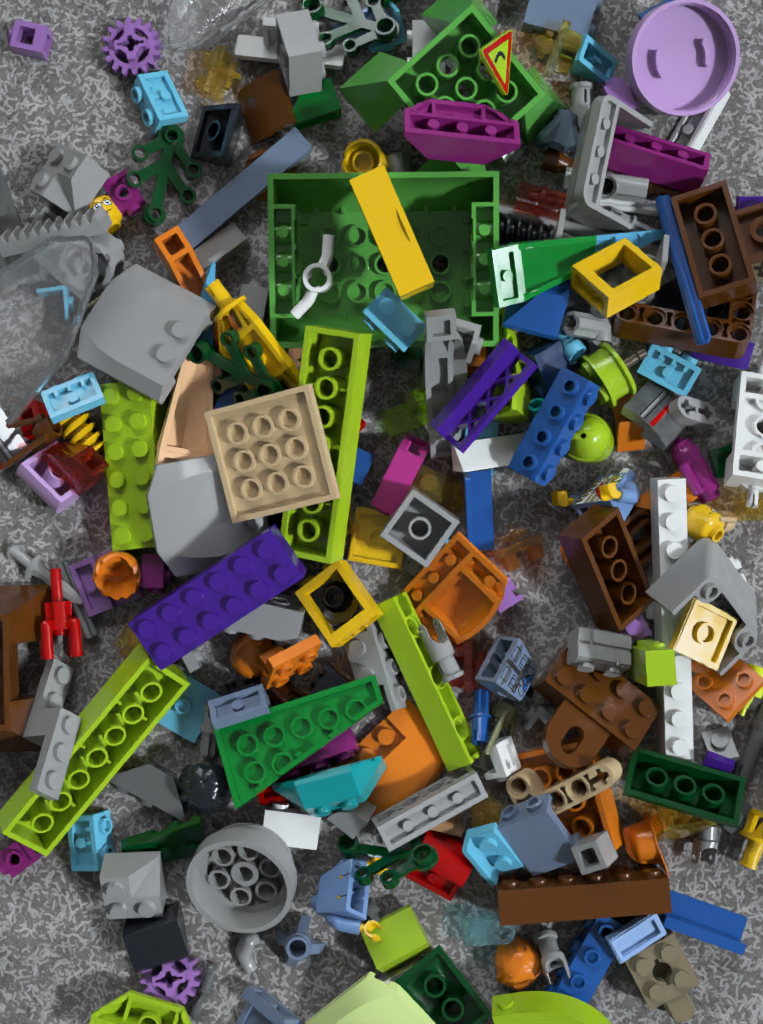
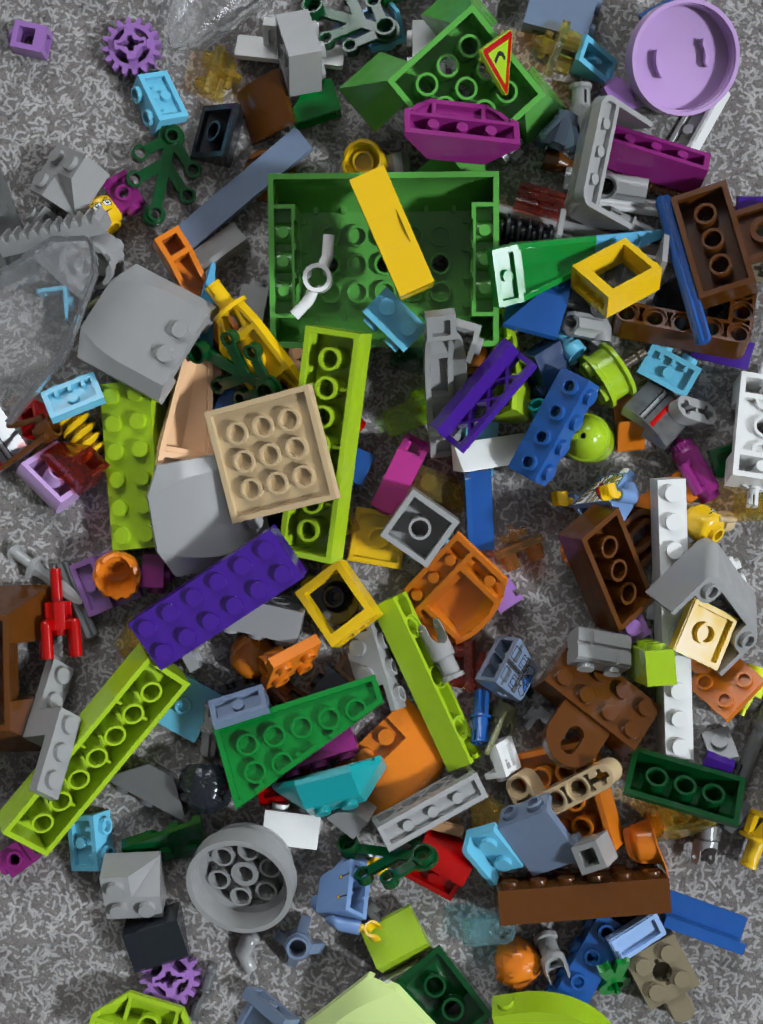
none -> green piece [596,956,631,995]

